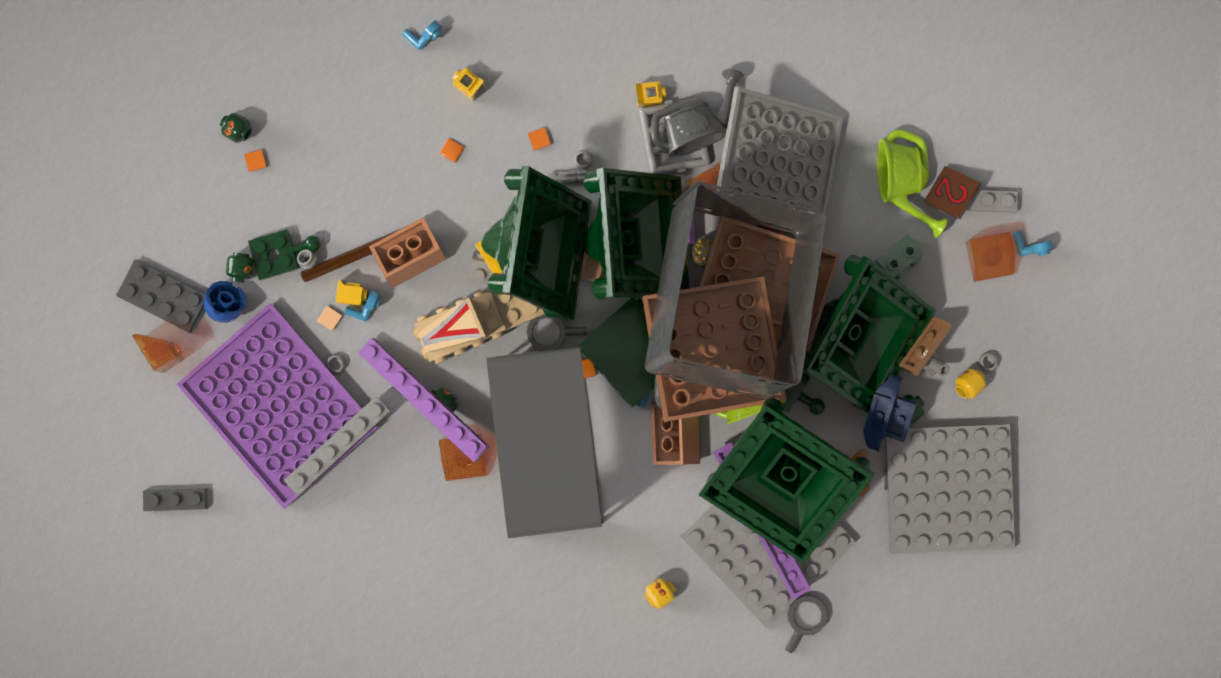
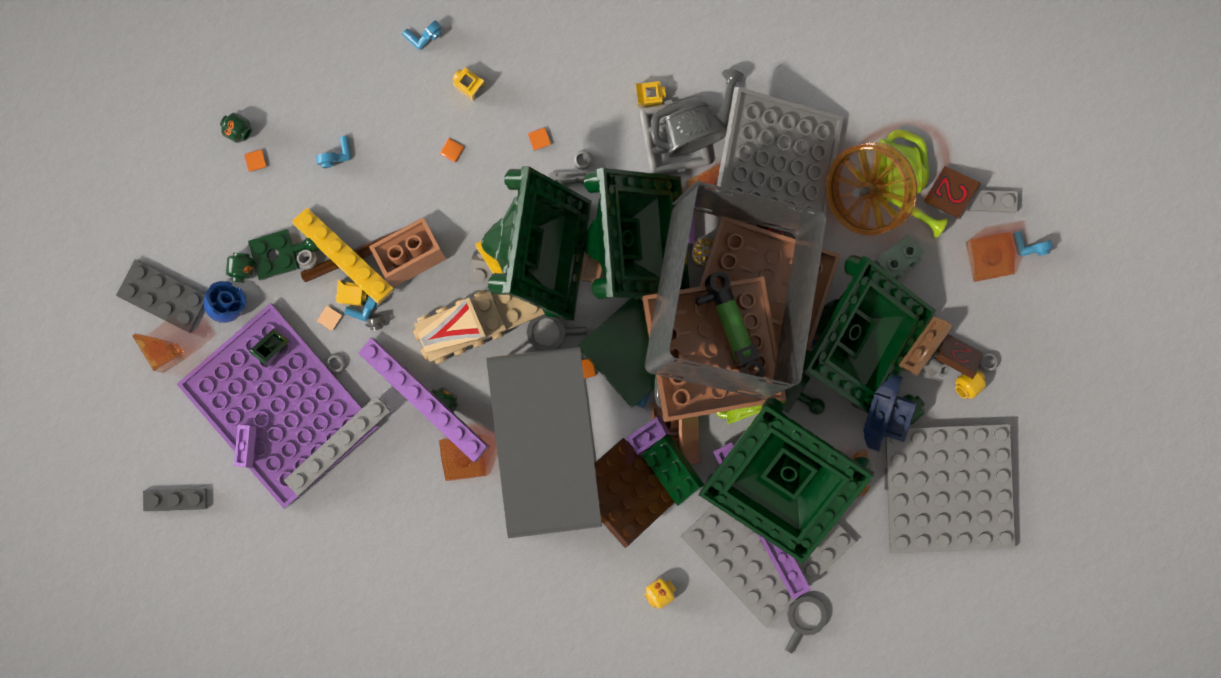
none -> medium lavender plate [234,425,257,468]
none -> dark green slope [249,328,290,366]
none -> yellow plate [292,208,394,305]
none -> dark azure plate [316,136,351,168]
none -> dark grey plate [365,315,386,330]
none -> reddish brown plate [594,437,675,548]
none -> medium lavender plate [627,416,671,455]
none -> dark green plate [642,434,705,506]
none -> piece [695,271,765,380]
none -> clear orange wheel [826,142,917,235]
none -> reddish brown tile [936,334,983,379]

